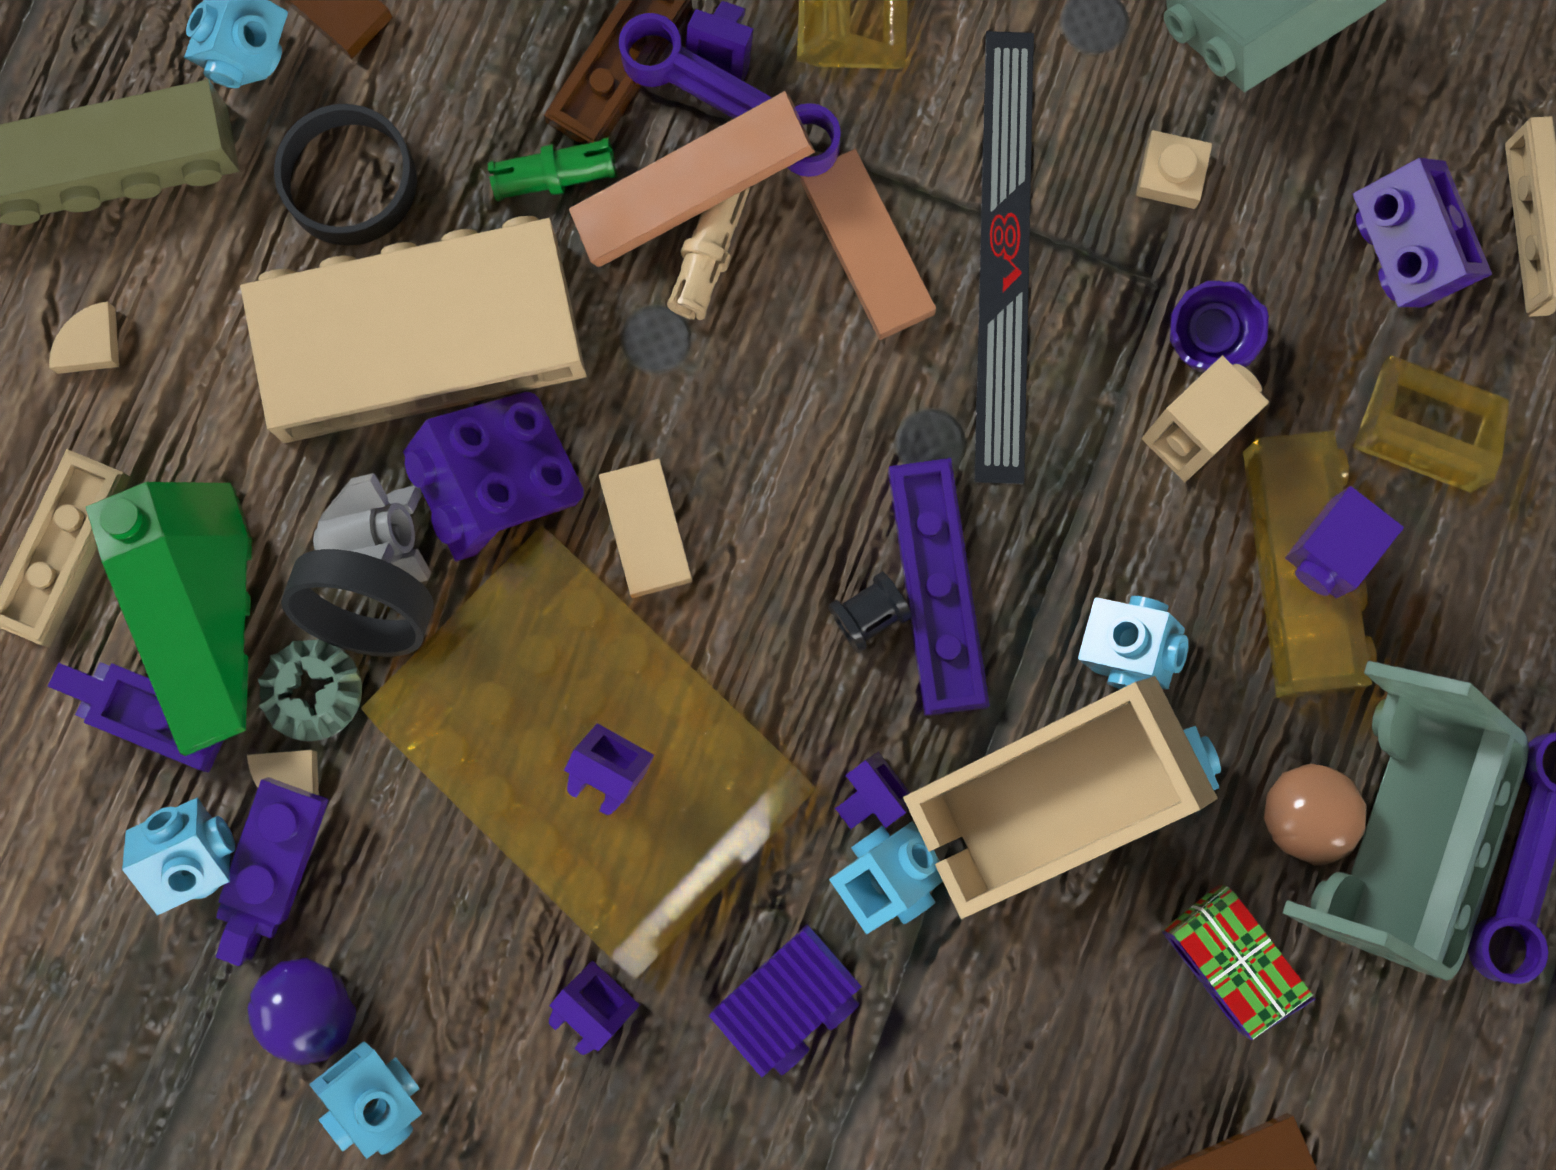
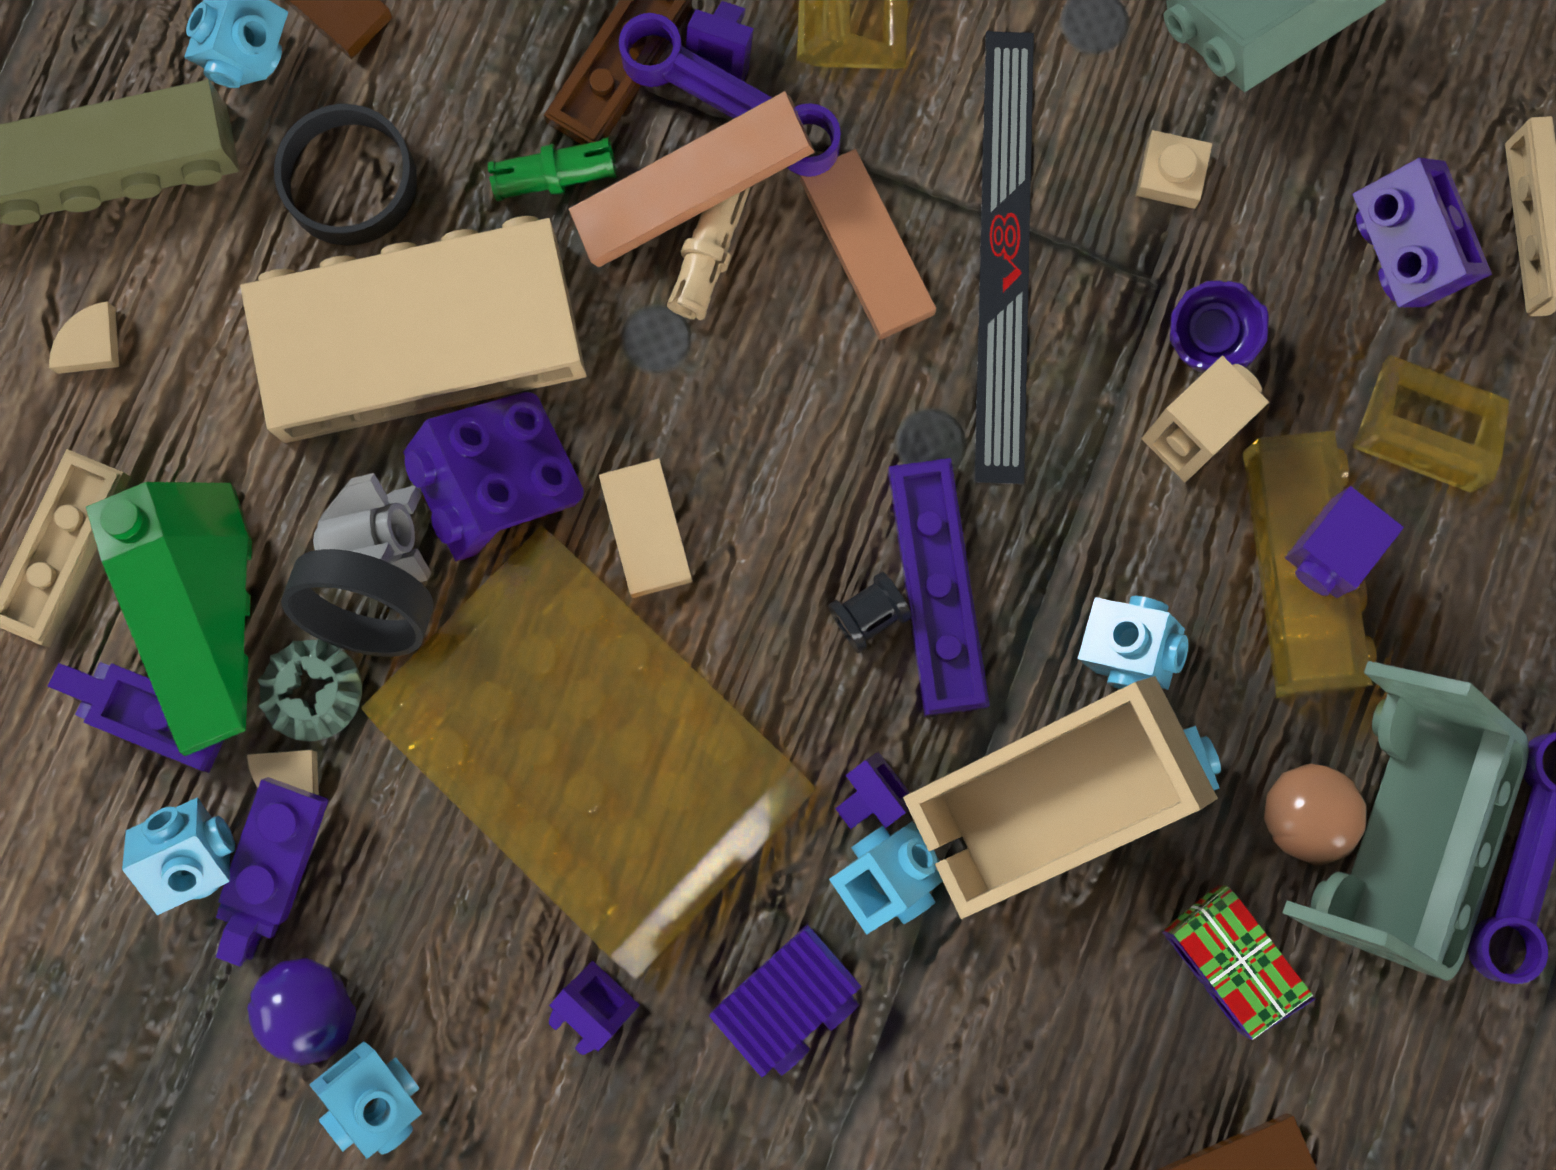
dark purple tile [564,723,655,815] -> none

